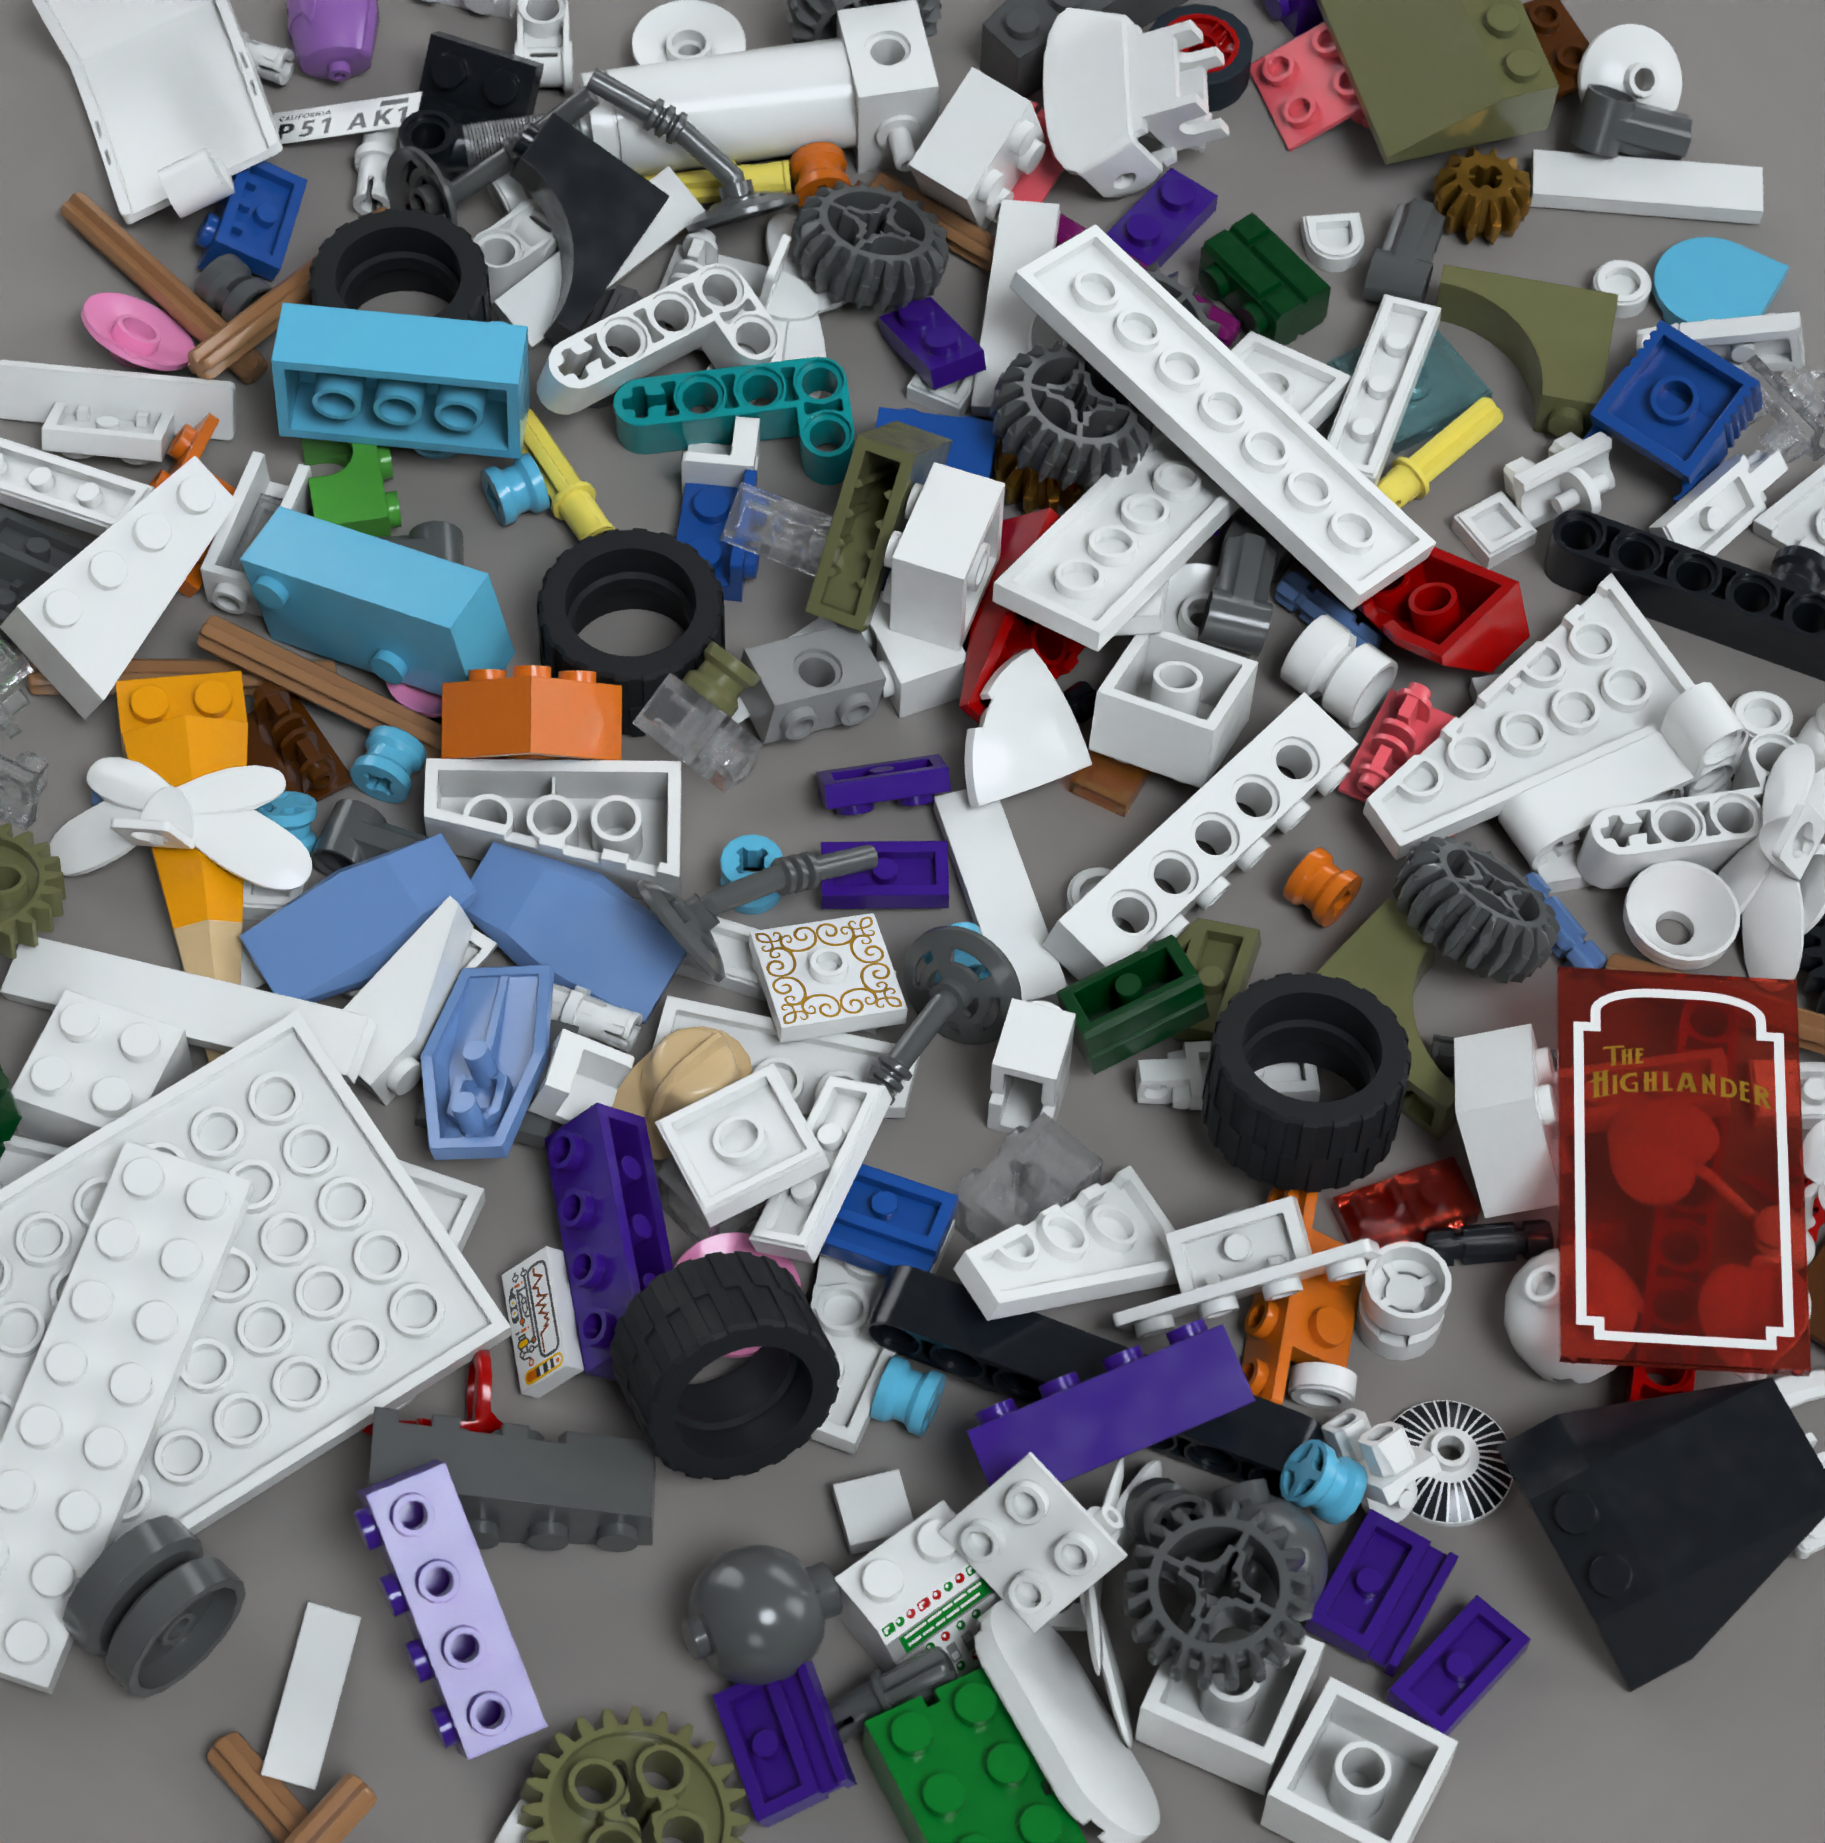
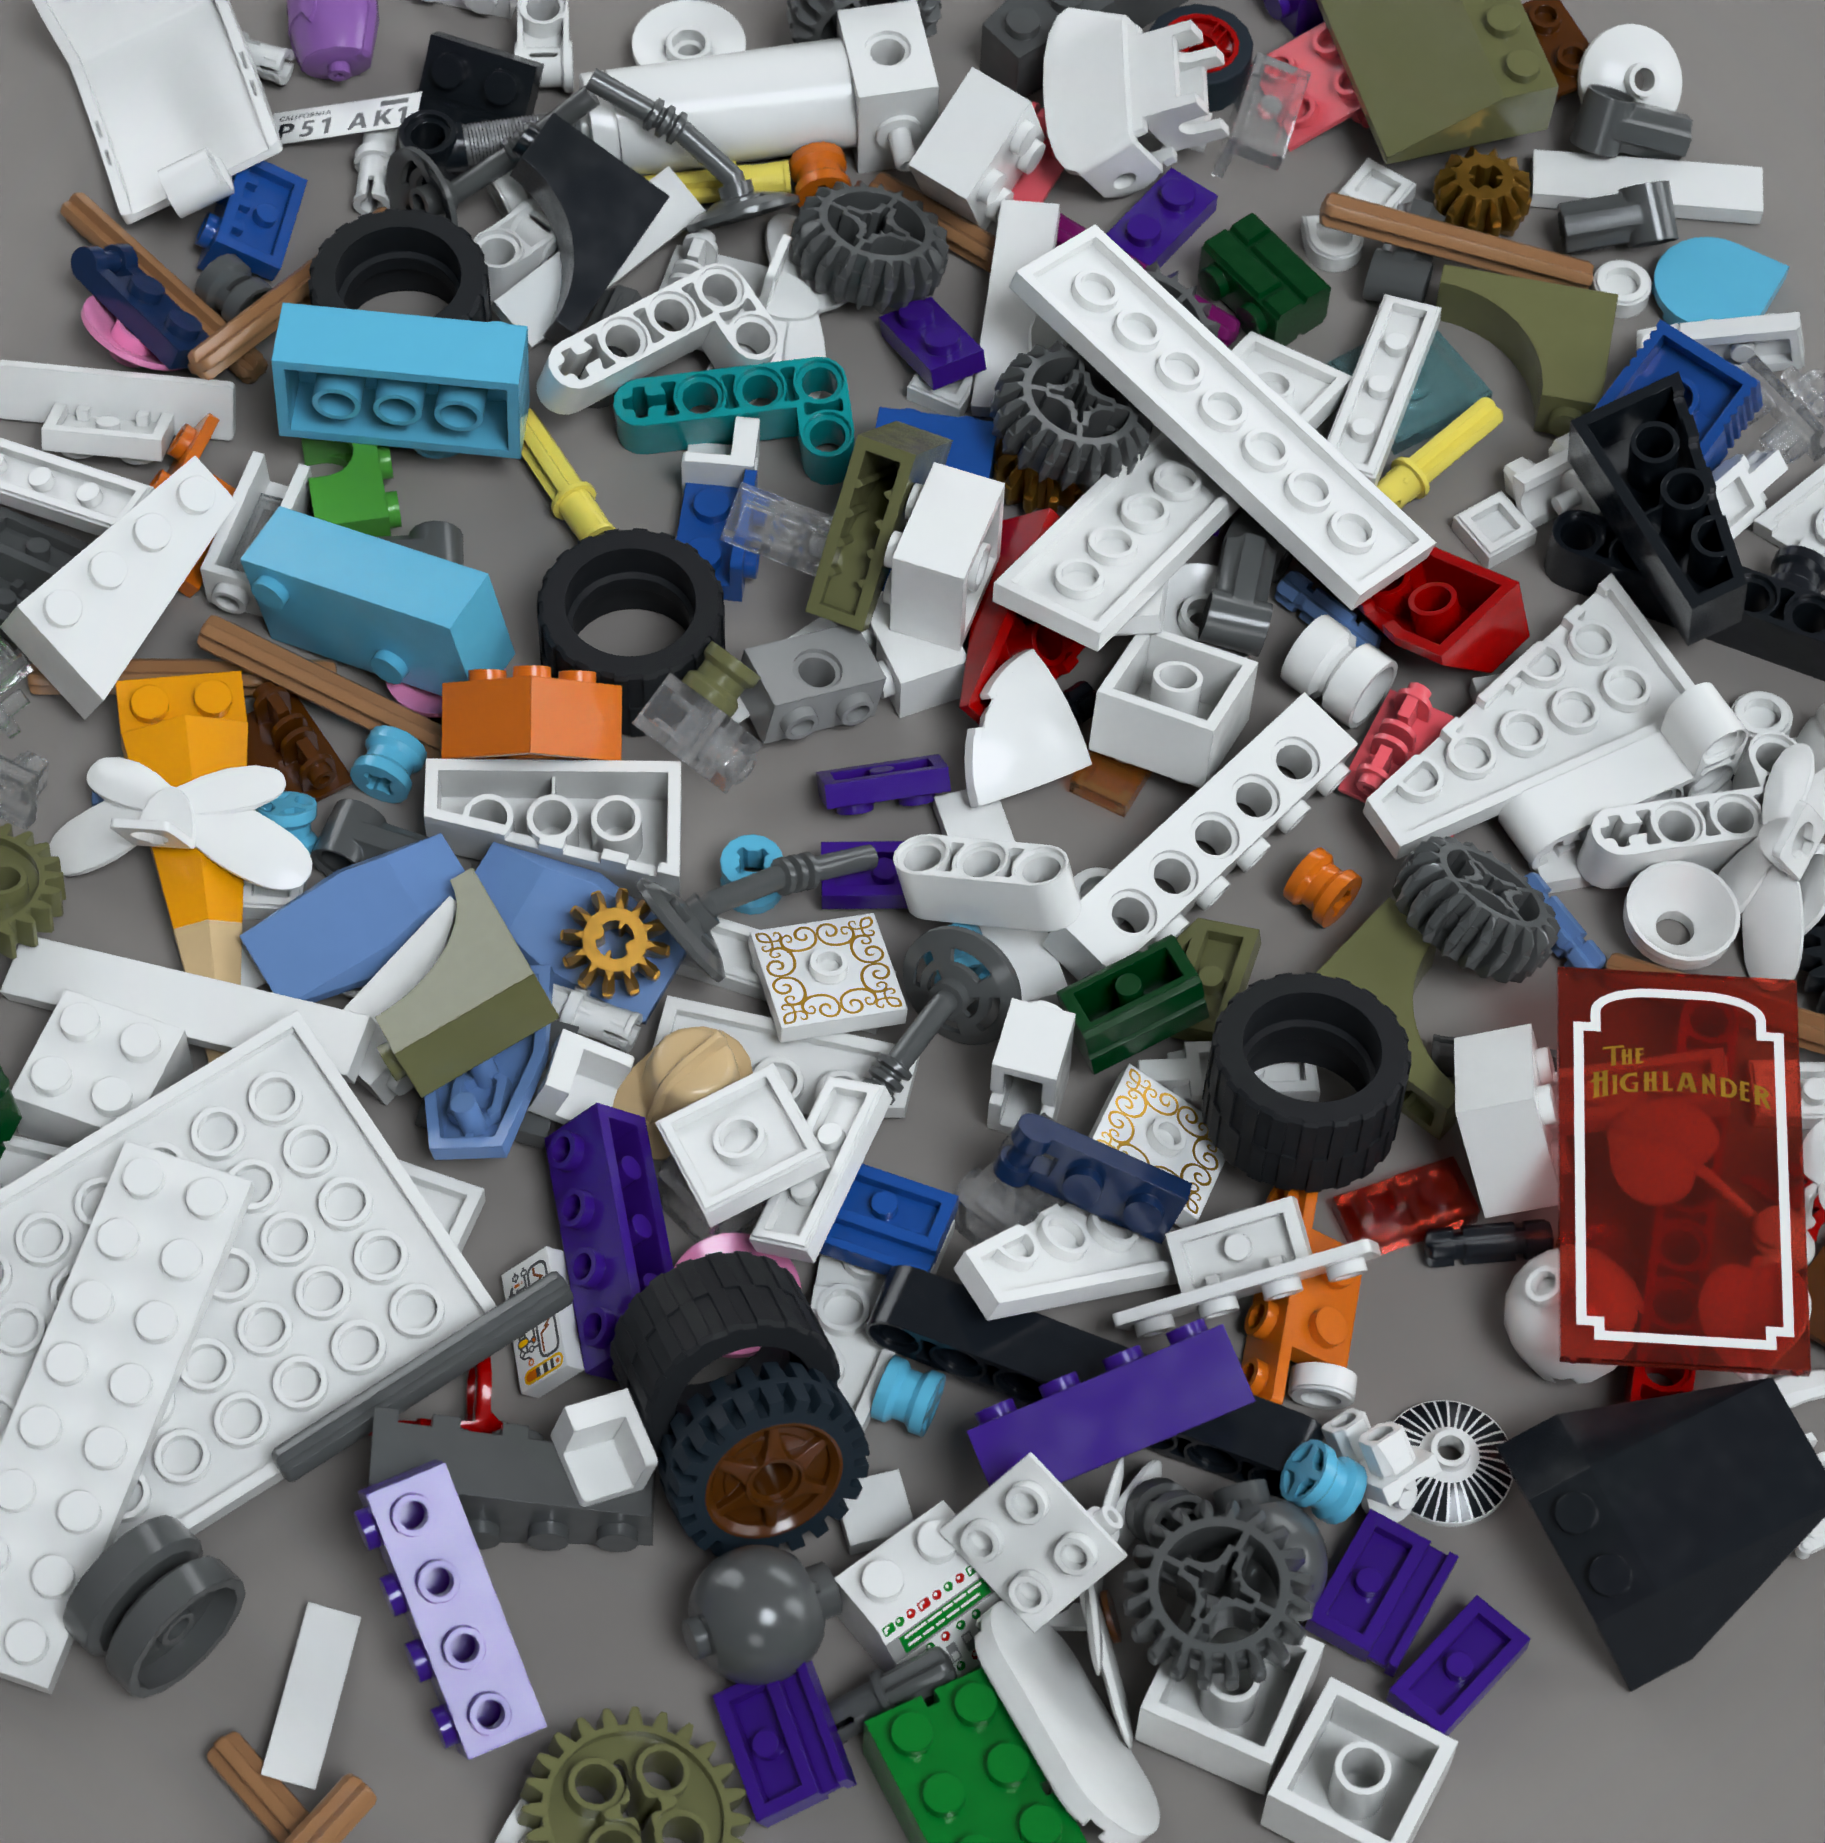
medium azure wheel [481,453,550,527] -> none
white wheel [1355,1241,1451,1361] -> none
none -> dark blue plate [71,243,209,370]
none -> dark grey axle [272,1271,574,1482]
none -> arch [375,867,560,1098]
none -> white panel [550,1388,658,1507]
none -> pearl gold gear [560,888,670,999]
none -> black wheel [658,1362,870,1557]
none -> white beam [893,834,1082,932]
none -> dark blue plate [993,1113,1192,1244]
none -> white plate [1088,1063,1225,1228]
none -> dark orange piece [1100,1589,1122,1644]
none -> clear panel [1211,52,1311,179]
none -> medium nougat axle [1319,192,1594,289]
none -> white tile [1338,158,1417,209]
none -> dark grey piece [1557,181,1679,254]
none -> black wedge [1567,371,1748,646]

